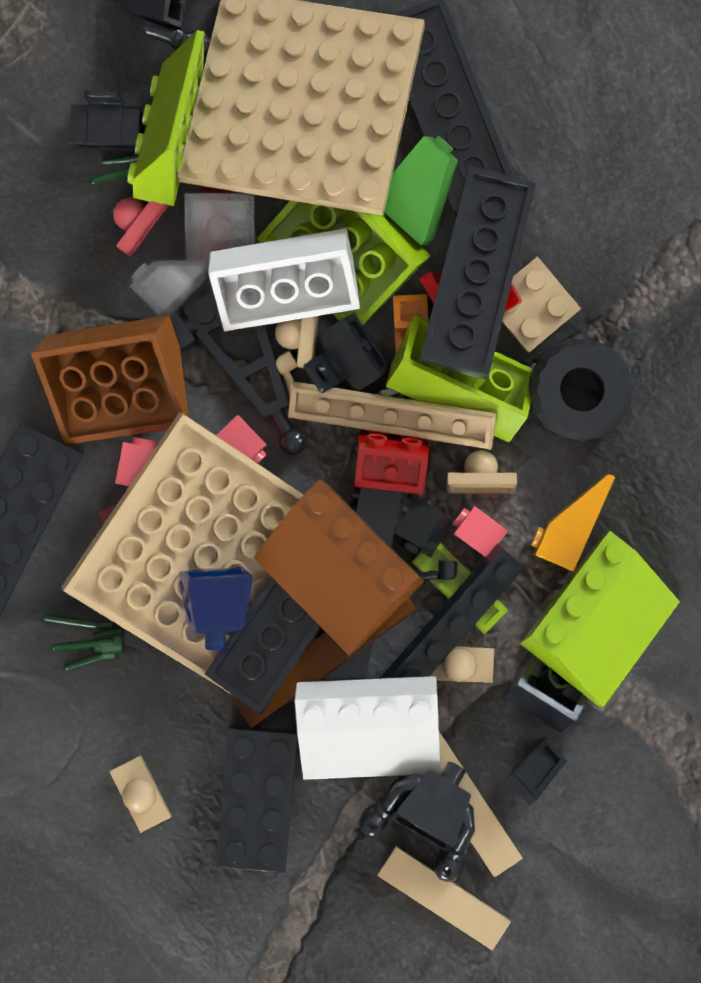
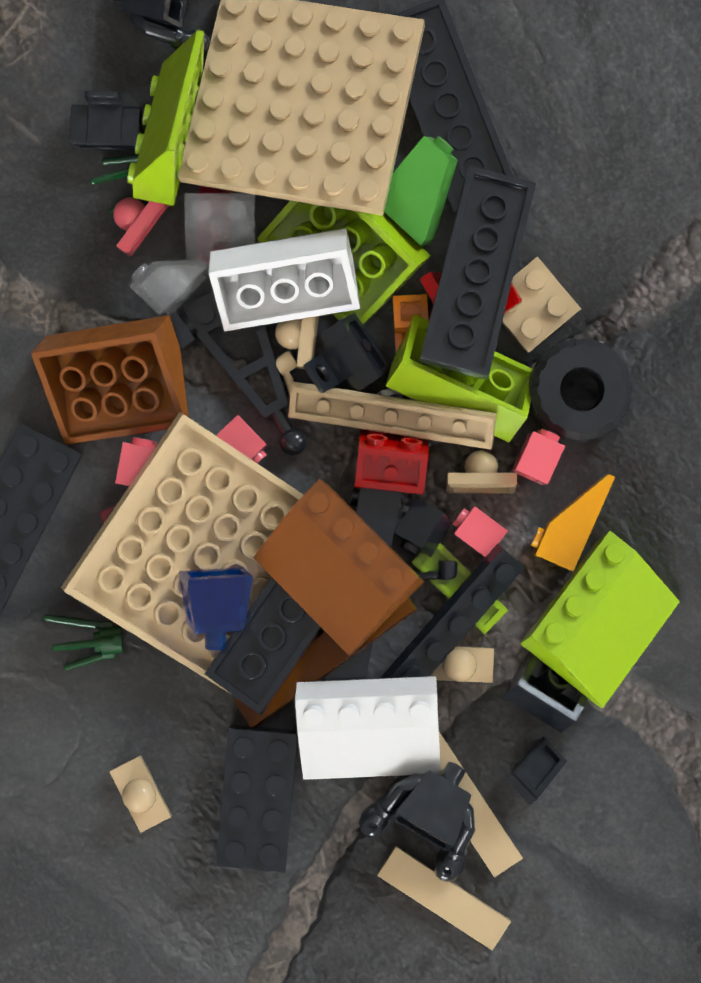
none -> coral brick [511,428,565,485]

